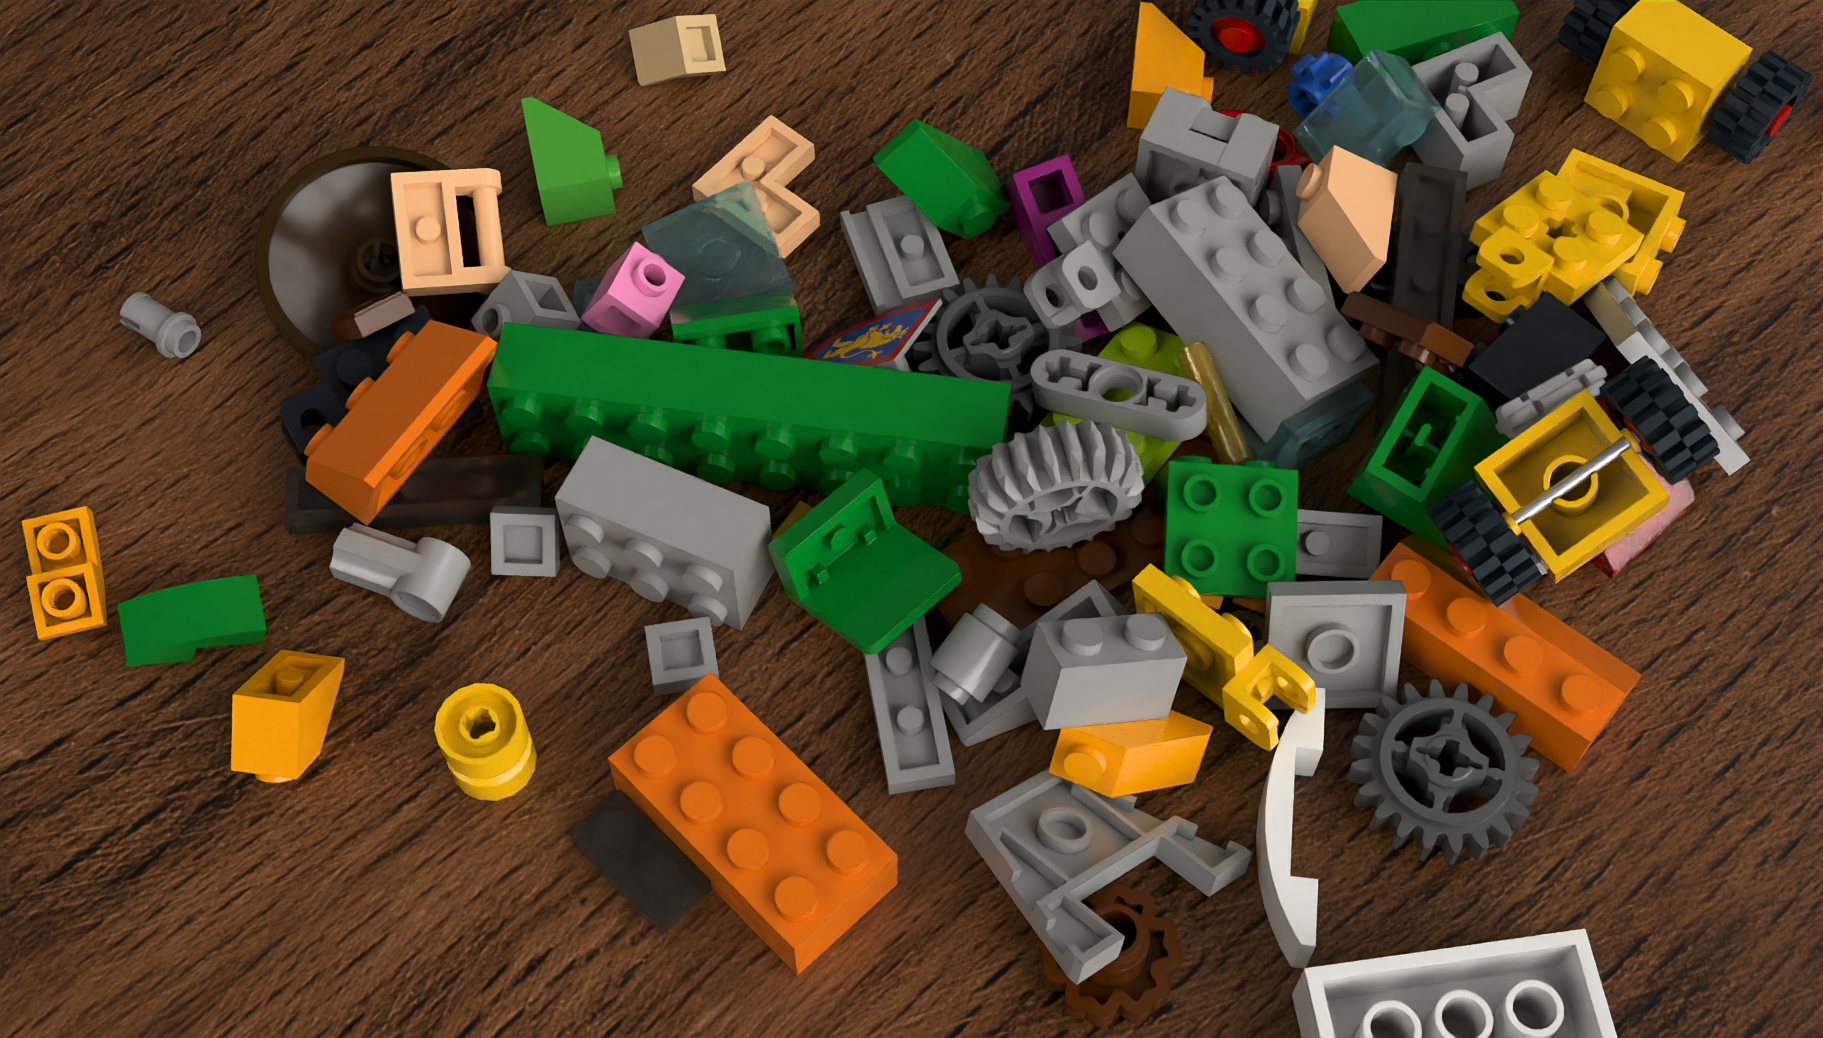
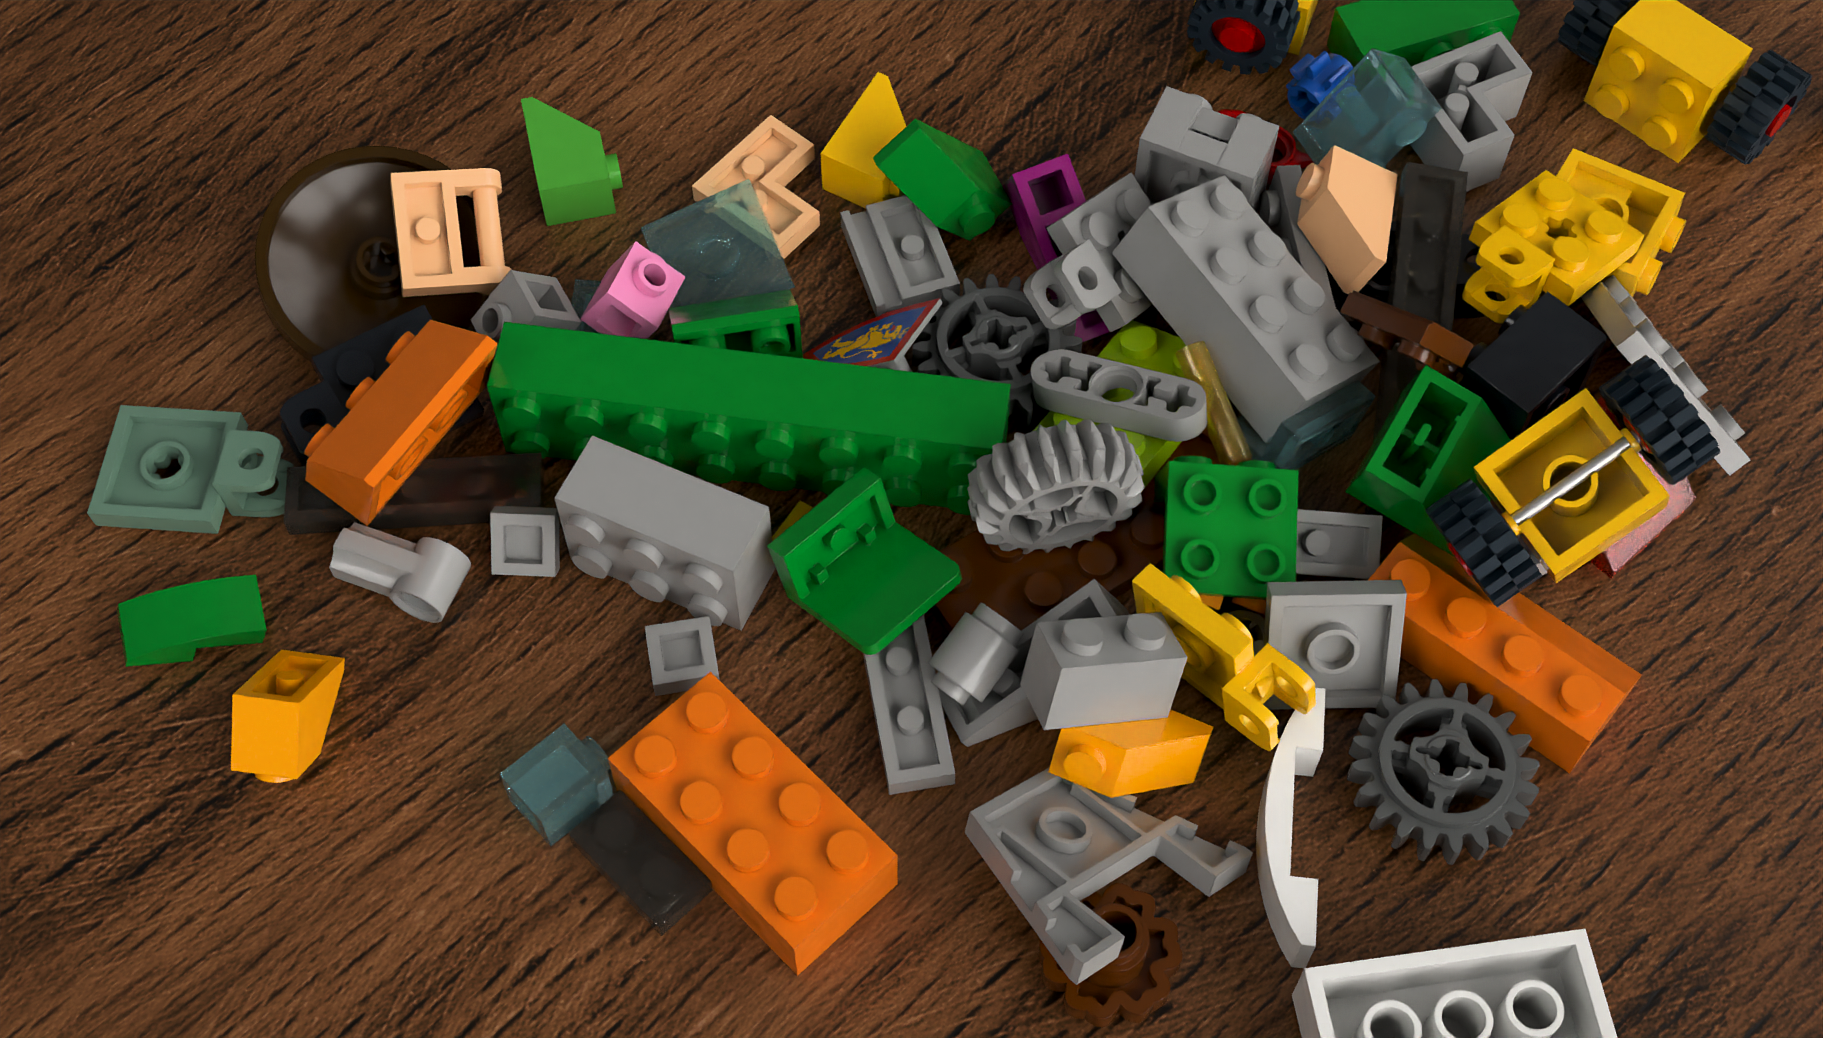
light orange slope [22,506,107,641] -> none
light grey pin [120,292,201,358] -> none
reddish brown tile [329,291,415,342] -> none
yellow wheel [434,683,537,801] -> none
tan panel [628,14,726,86] -> none
light orange slope [1127,2,1214,129] -> none
light grey axle [1495,359,1607,440] -> none
none -> sand green plate [87,405,298,534]
none -> clear light blue brick [499,723,614,846]
none -> yellow slope [820,72,907,209]

